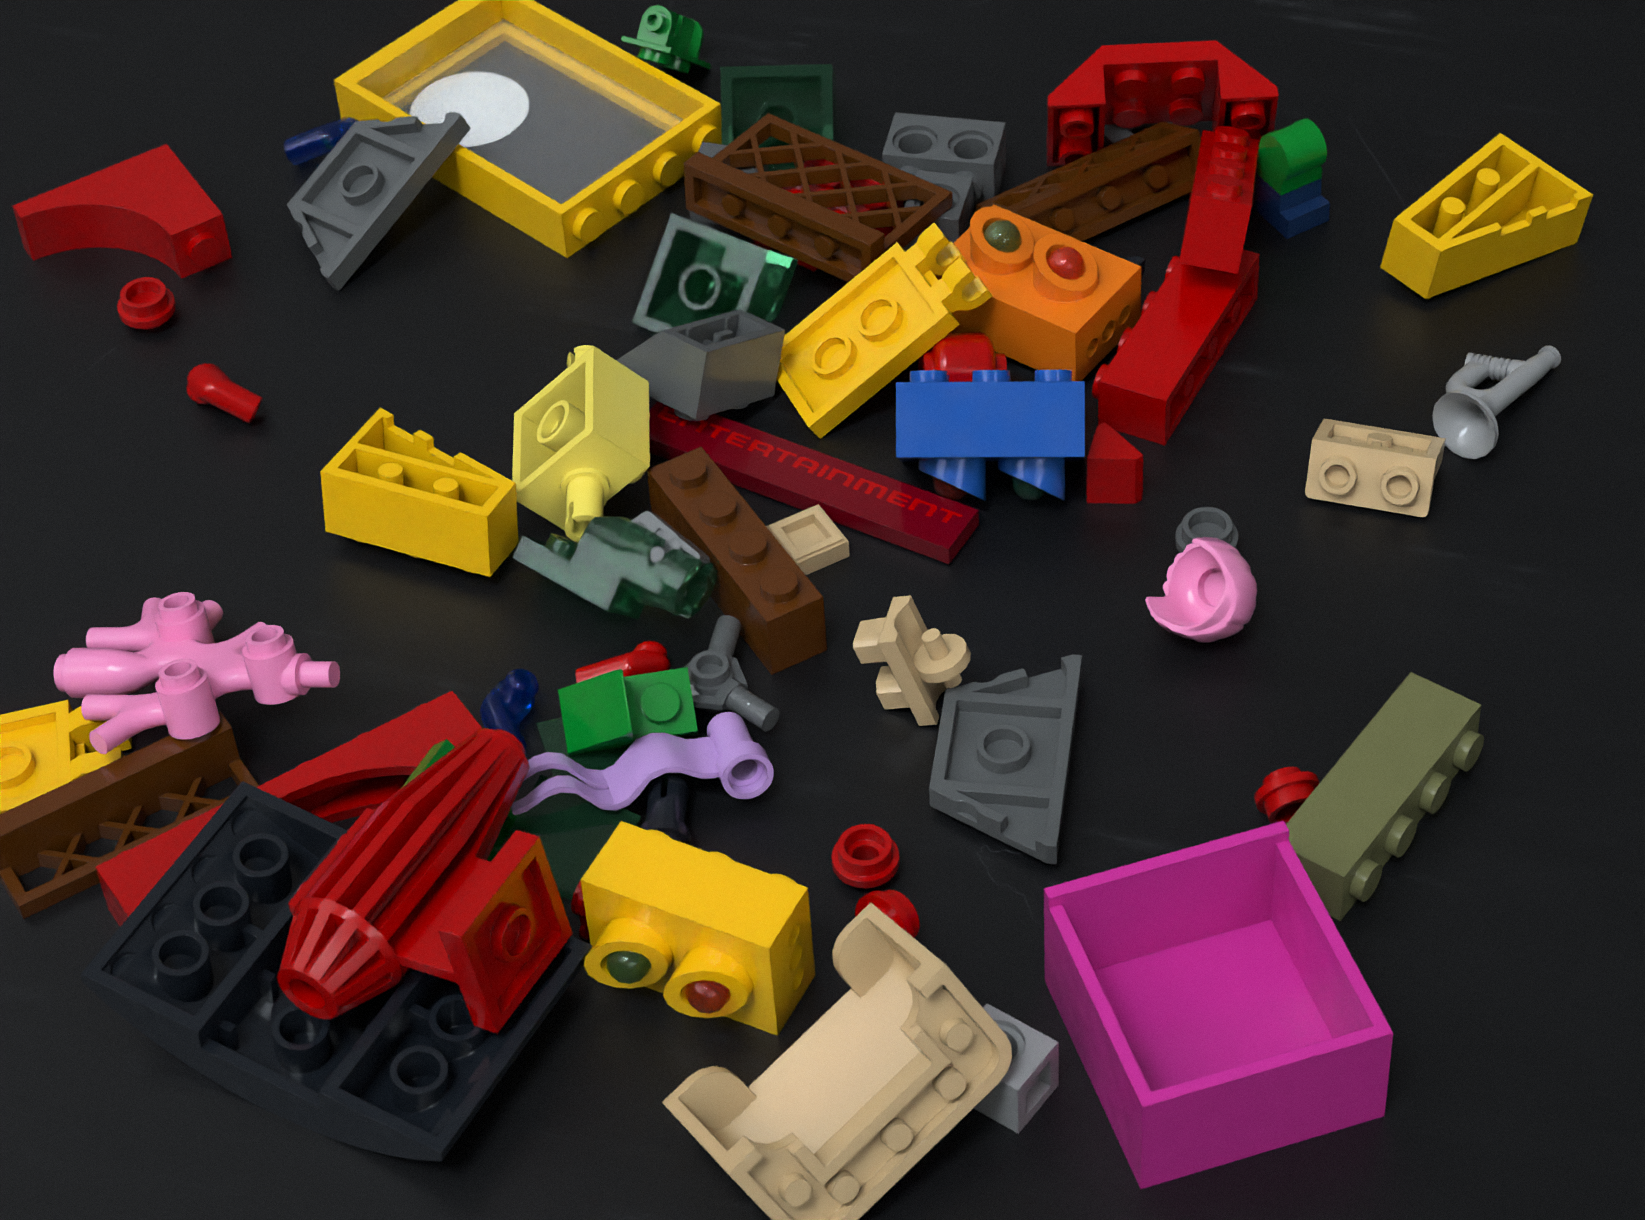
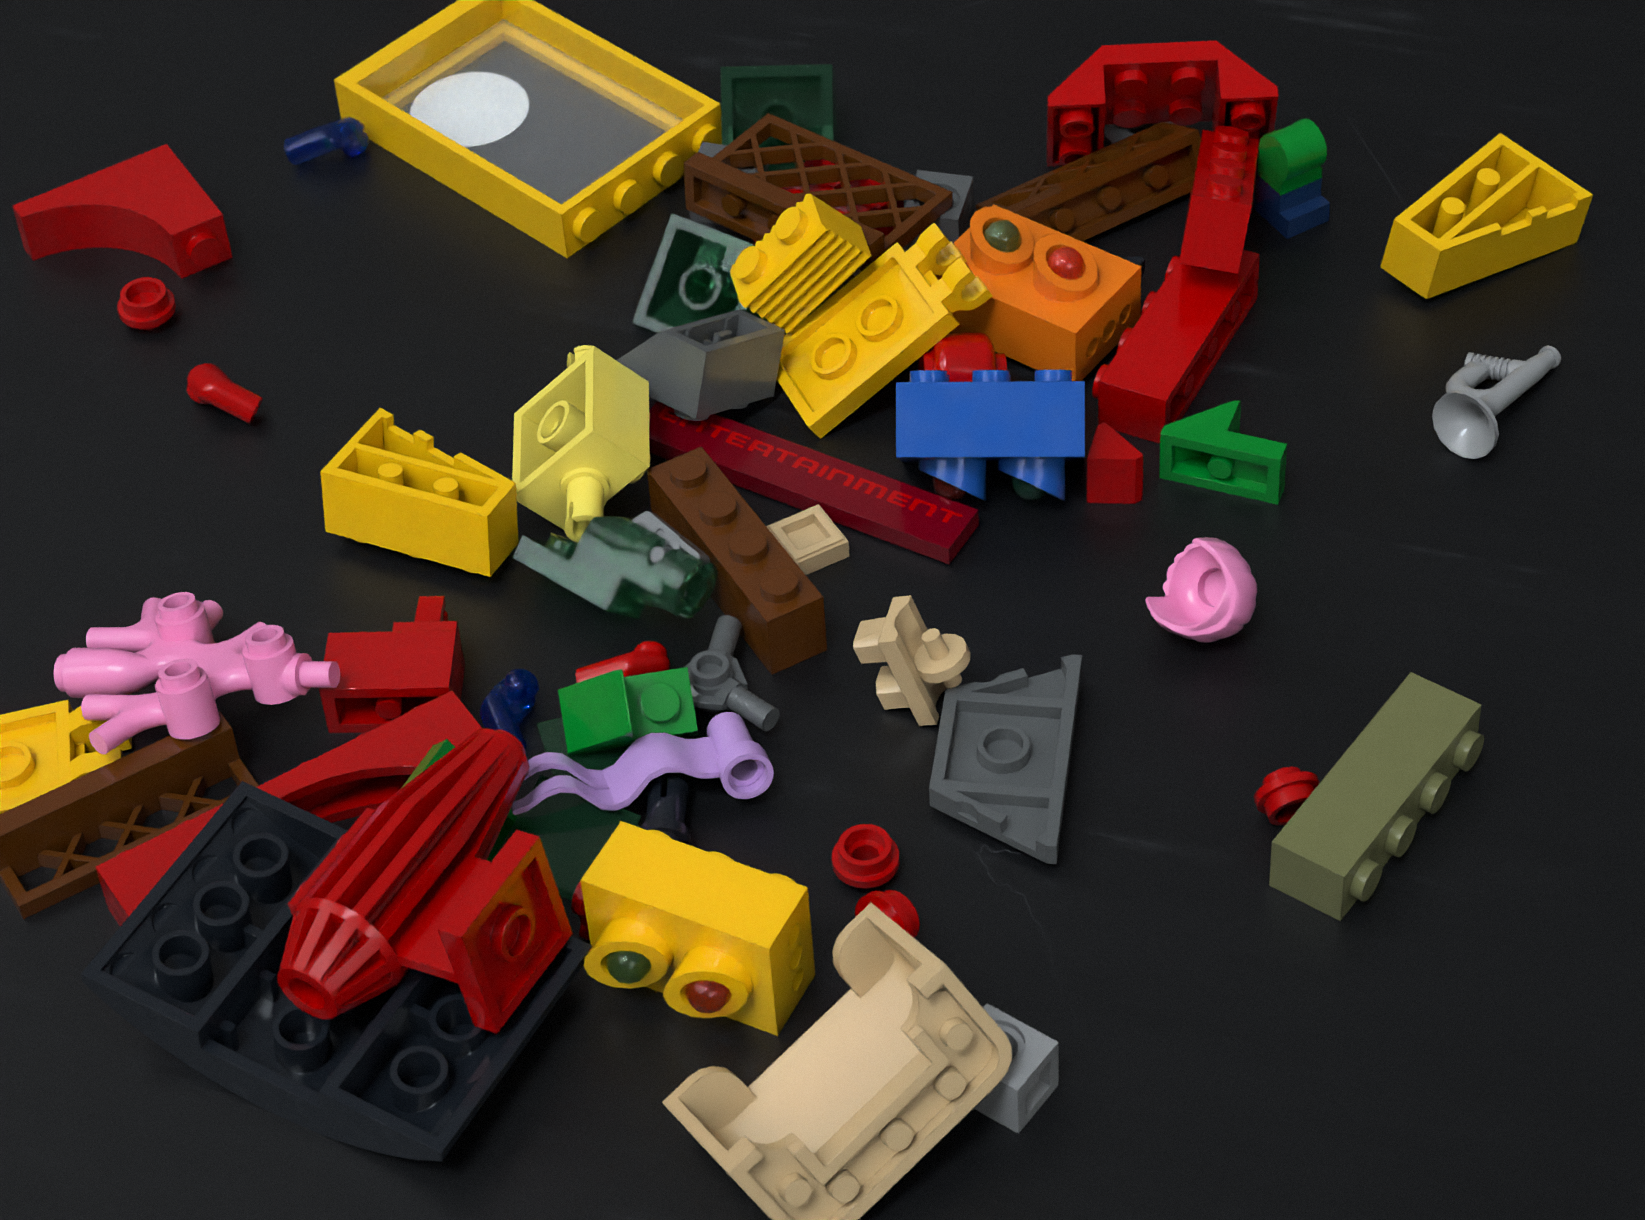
dark grey wing [287,112,471,291] -> none
green hinge [621,5,711,74] -> none
dark grey brick [882,112,1006,207] -> none
dark pink container [1044,821,1393,1189] -> none
dark grey plate [1175,507,1238,553] -> none
tan bracket [1305,419,1446,517] -> none
none -> red hinge [319,596,465,733]
none -> yellow brick [730,194,872,334]
none -> green slope [1159,400,1287,505]

